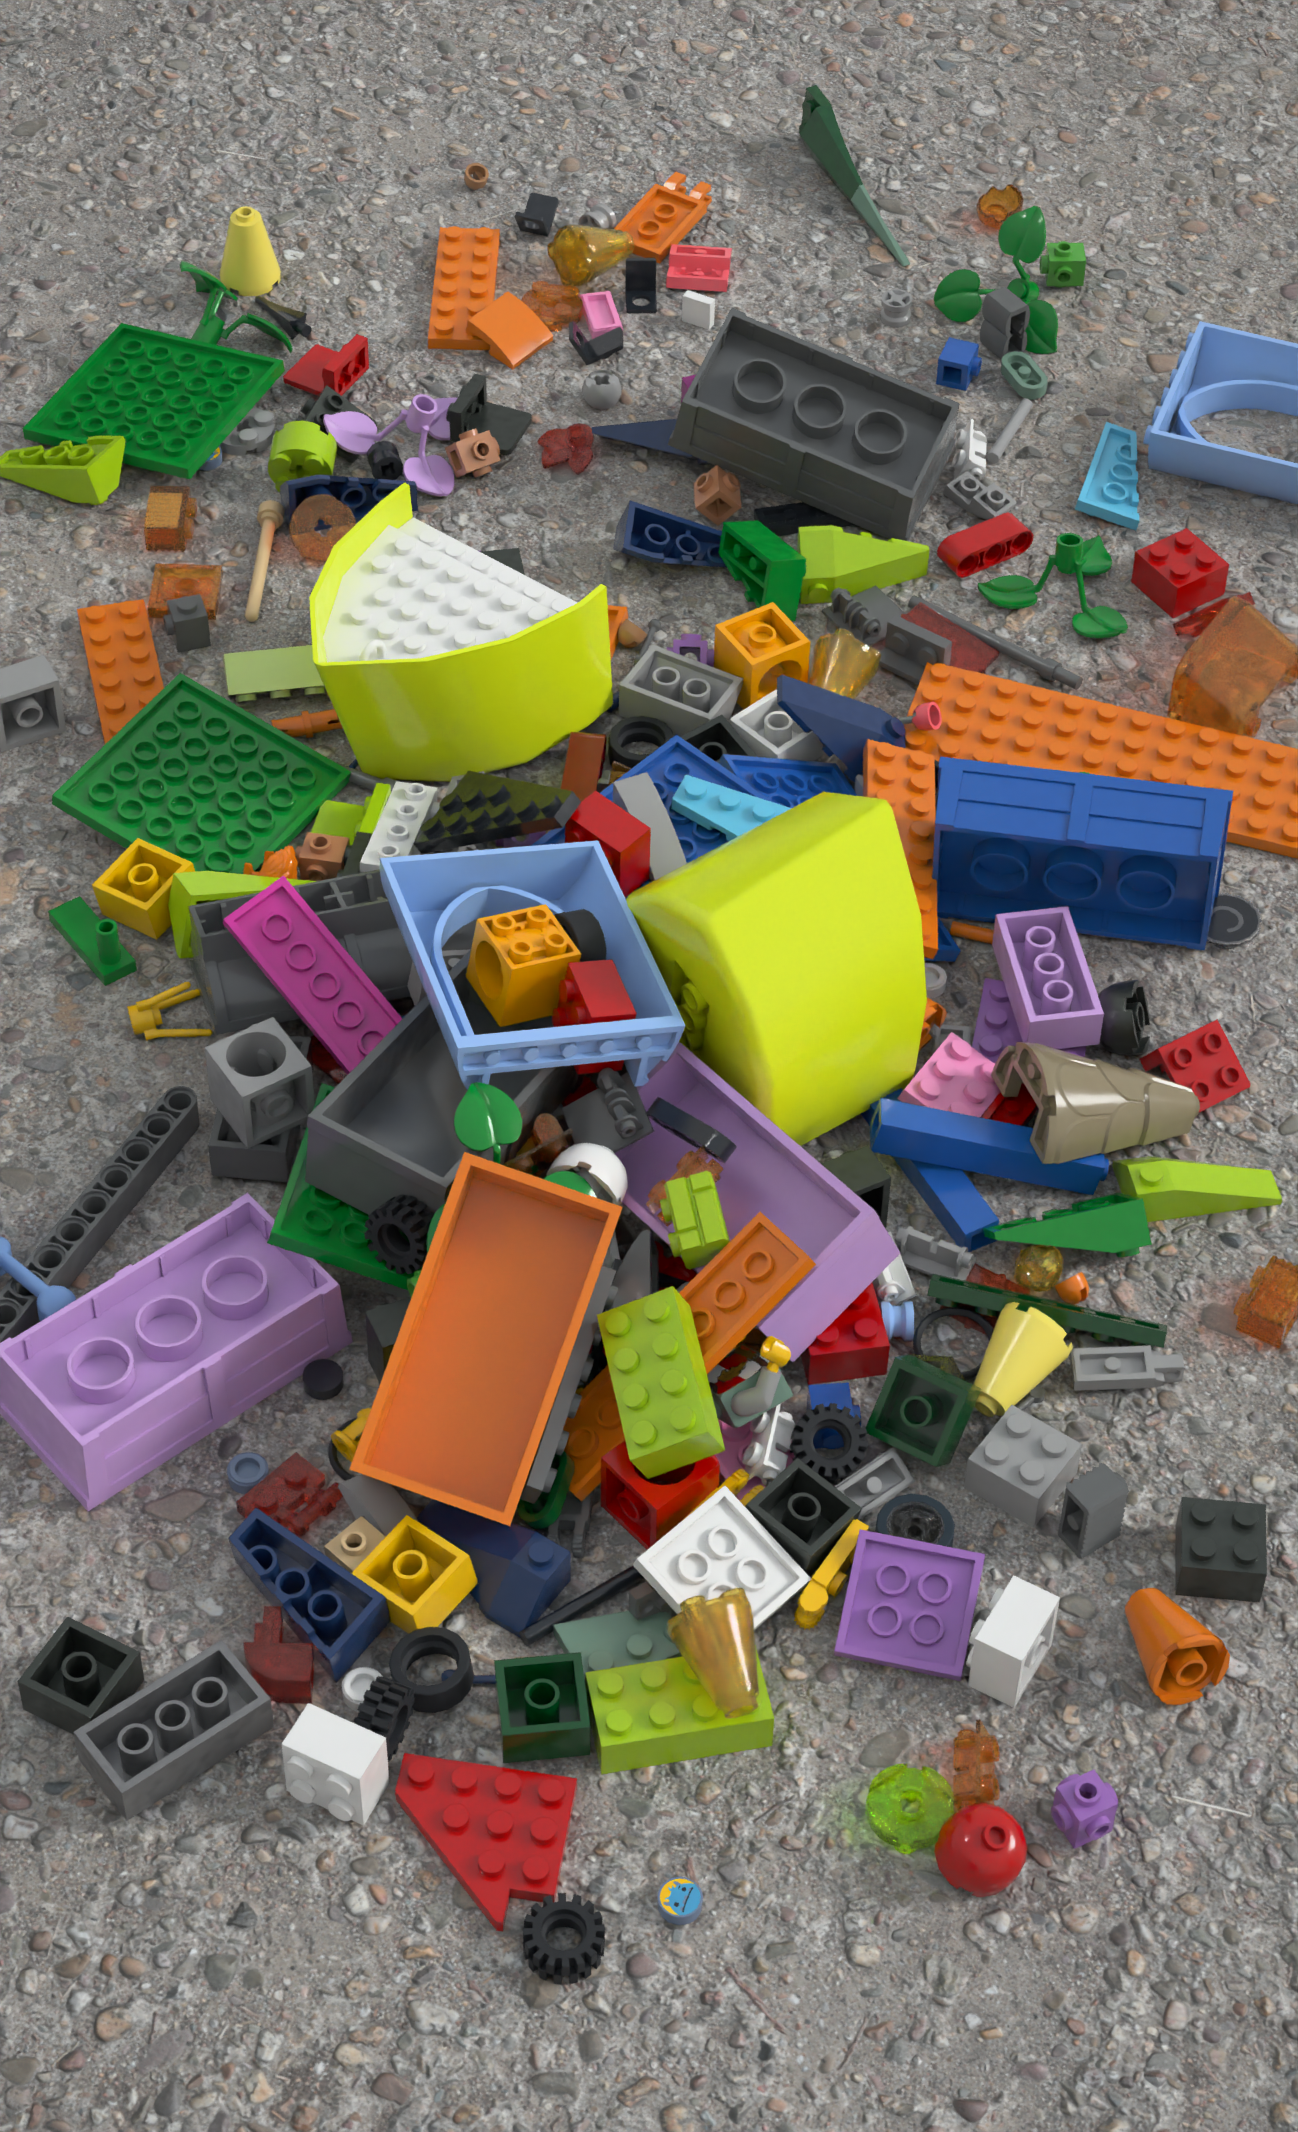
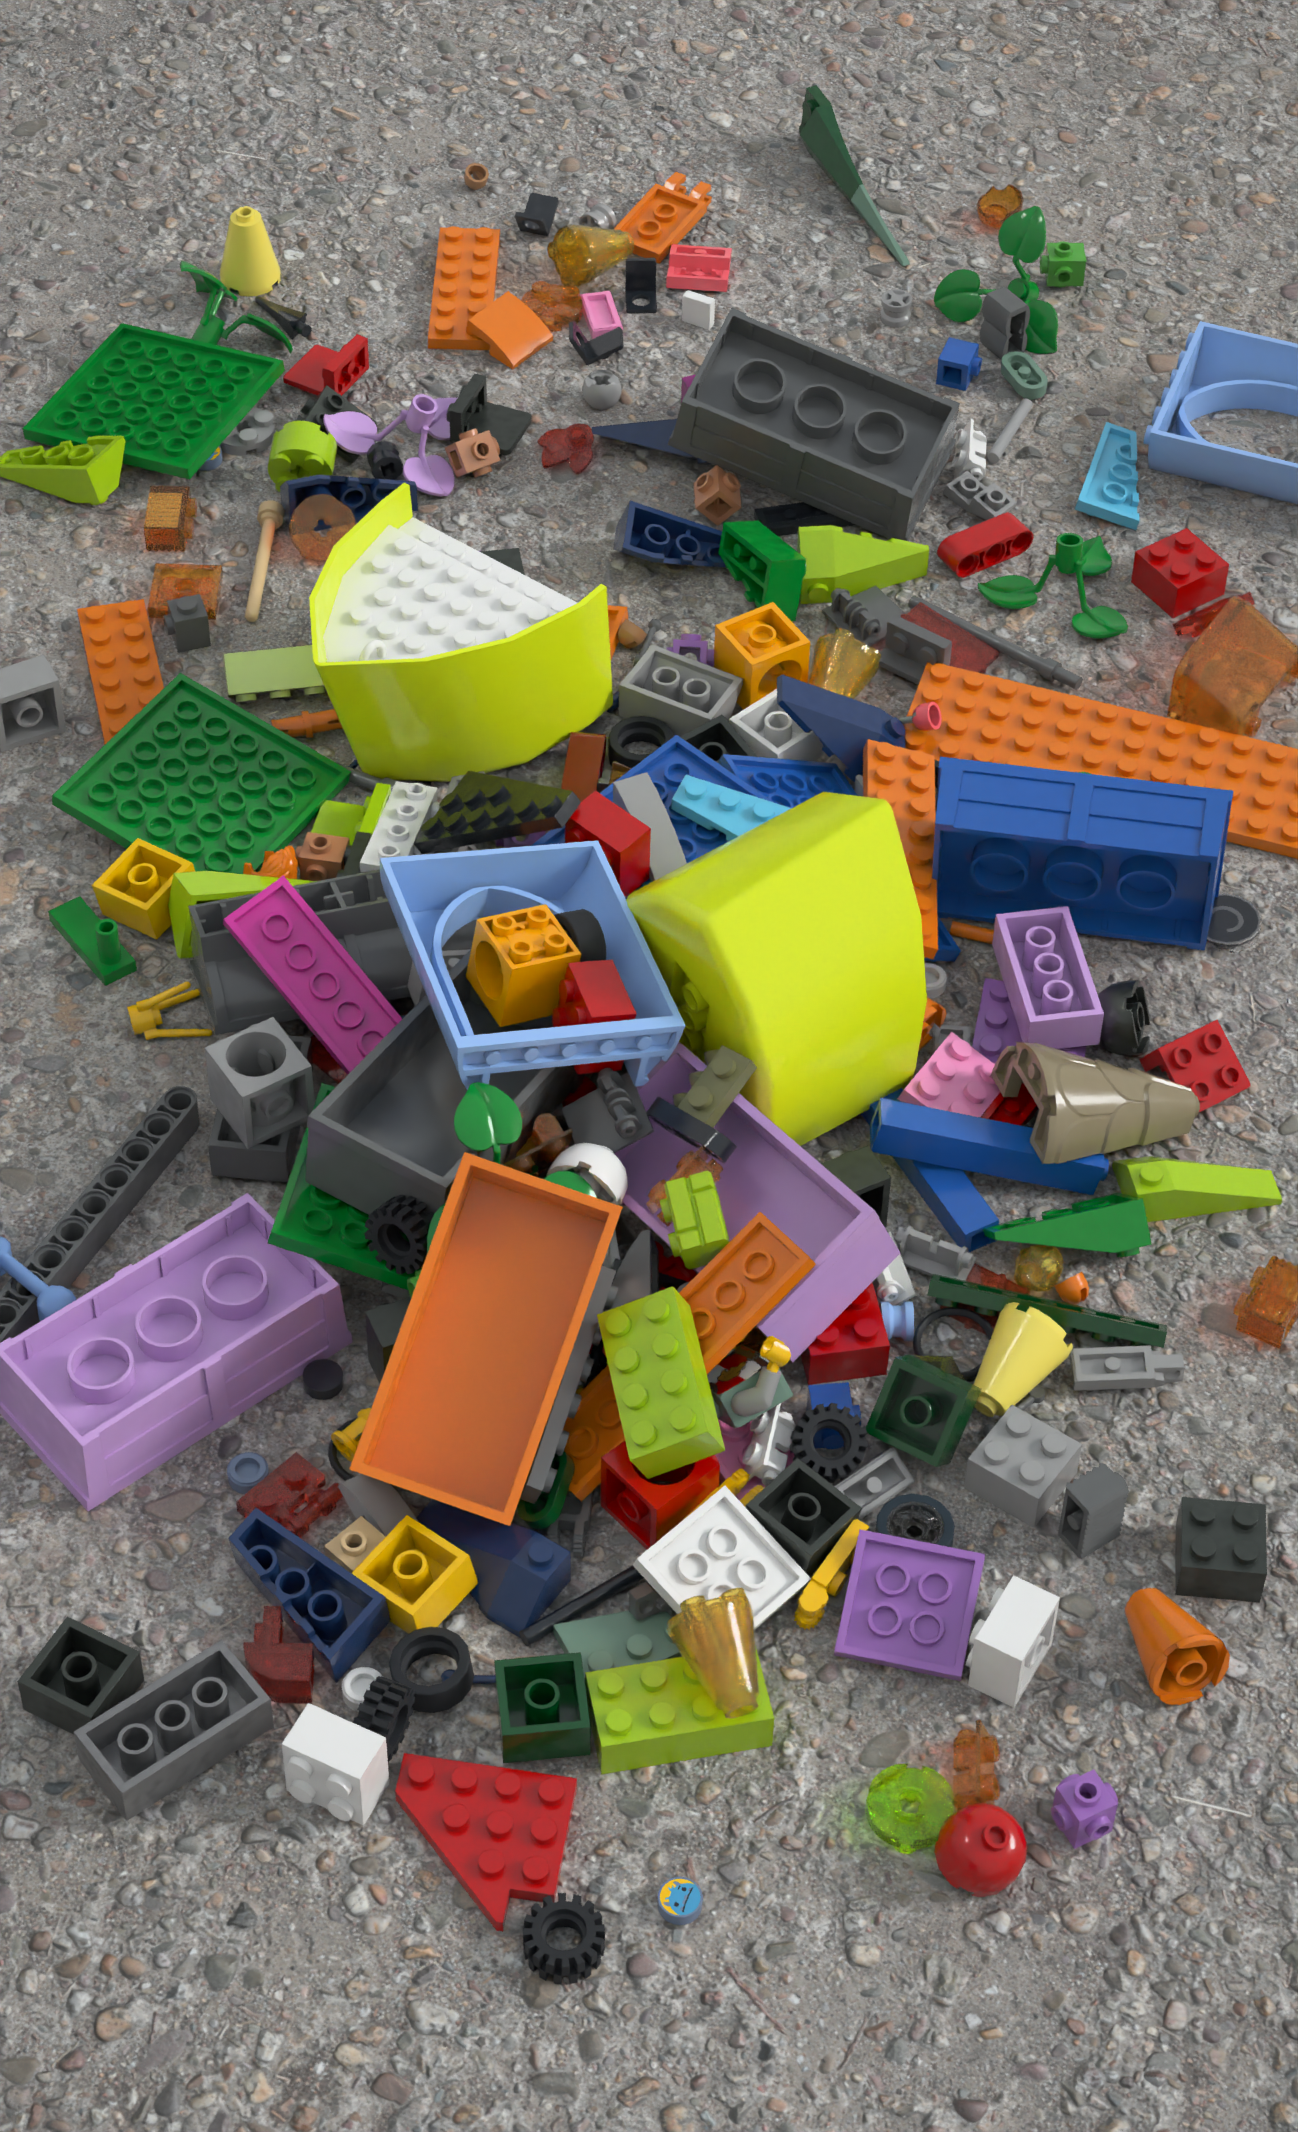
none -> olive plate [673,1045,757,1128]

